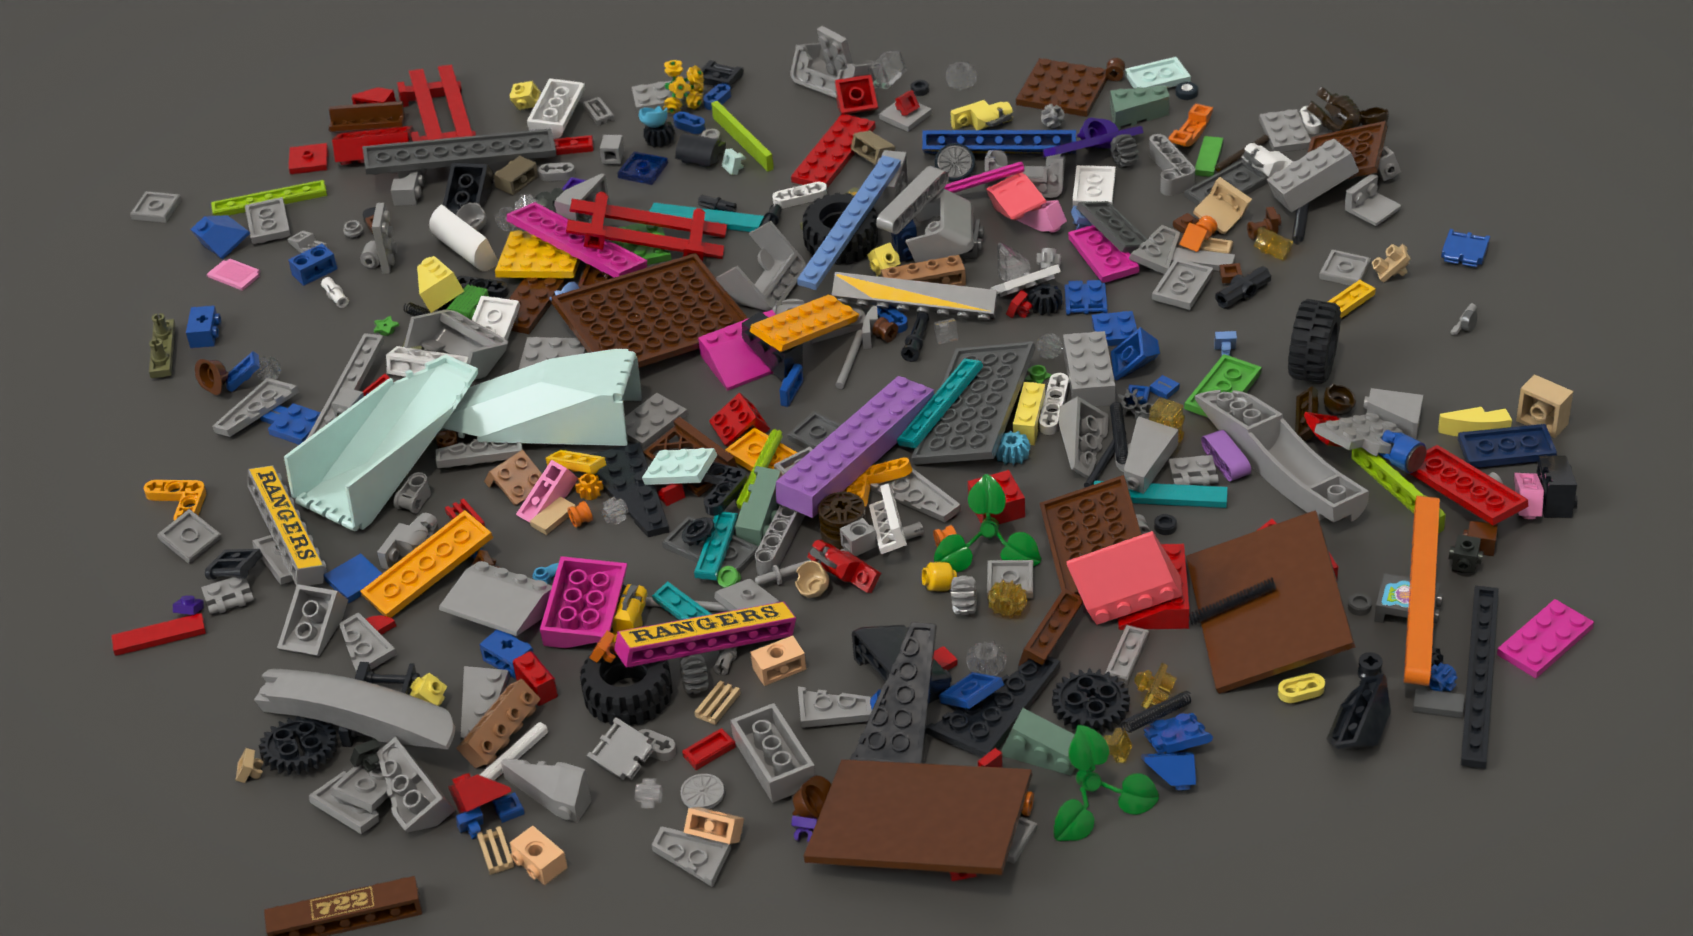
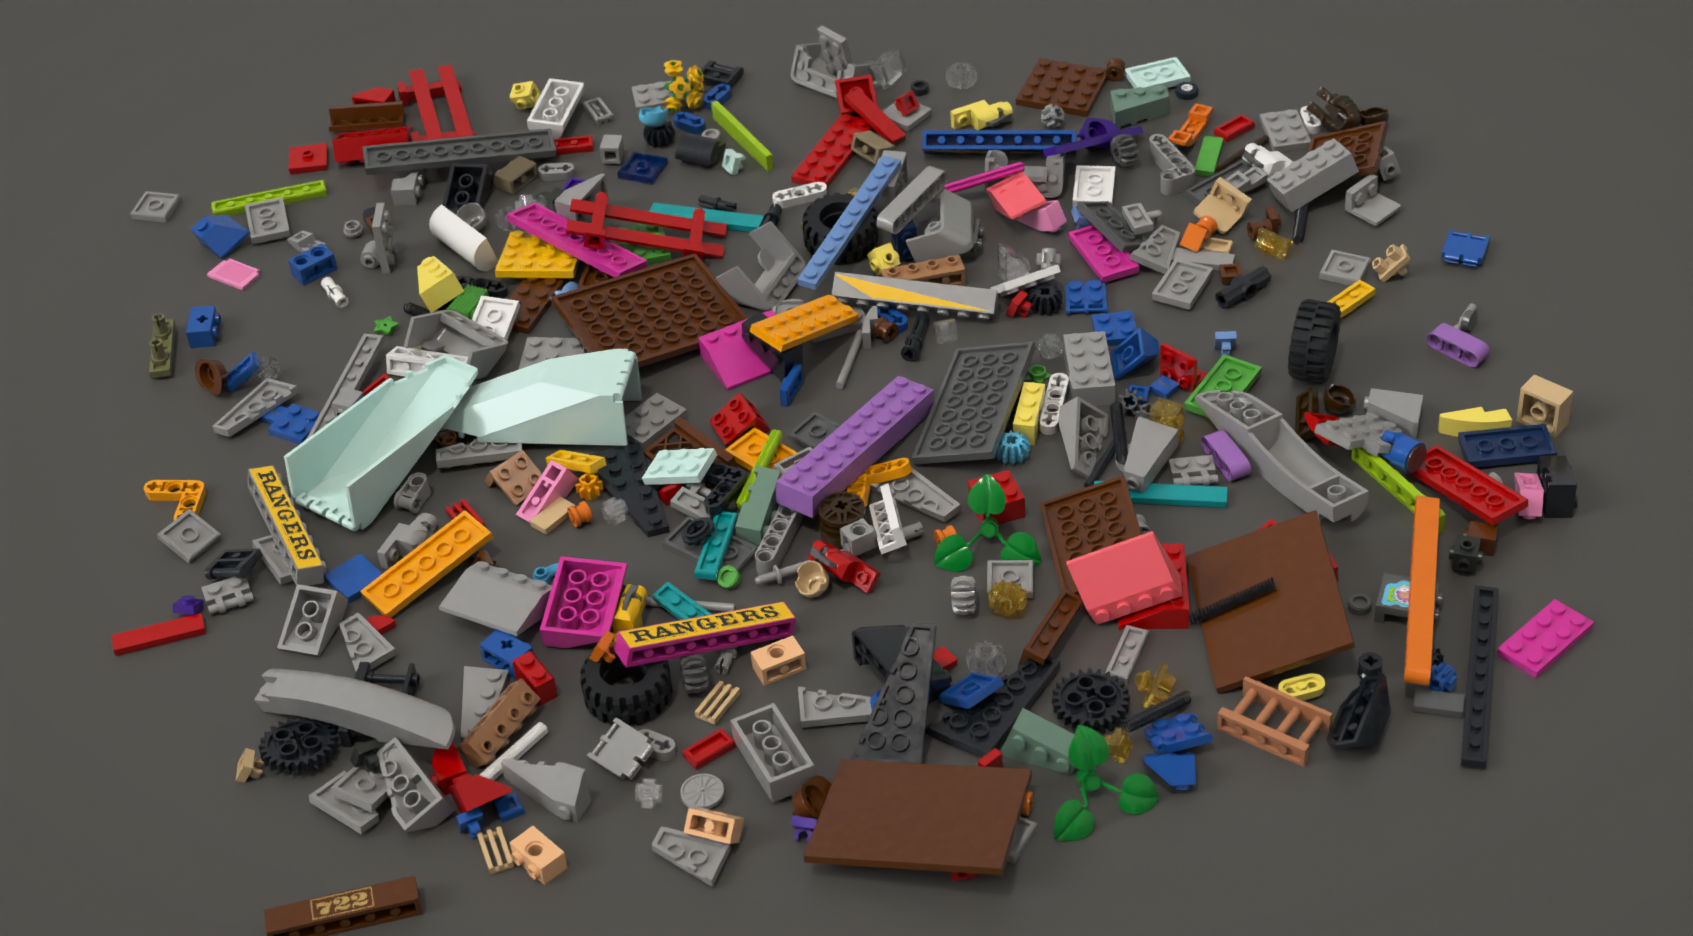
light yellow brick [410,673,447,706] -> none
light grey plate [714,578,779,611] -> none
teal tile [897,358,983,448] -> none
yellow head [921,562,957,591] -> none
dark grey wheel [934,143,975,181] -> none
black tile [1154,514,1177,535] -> none
reddish brown plate [1173,213,1199,234] -> none
none -> red slope [430,741,467,796]
none -> light grey plate [670,482,714,519]
none -> red tile [844,89,906,145]
none -> light grey plate [1122,203,1163,235]
none -> red bracket [1160,343,1208,393]
none -> red tile [1214,114,1255,143]
none -> nougat fence [1217,677,1333,767]
none -> light grey slope [1225,166,1268,192]
none -> medium lavender beam [1426,323,1490,367]

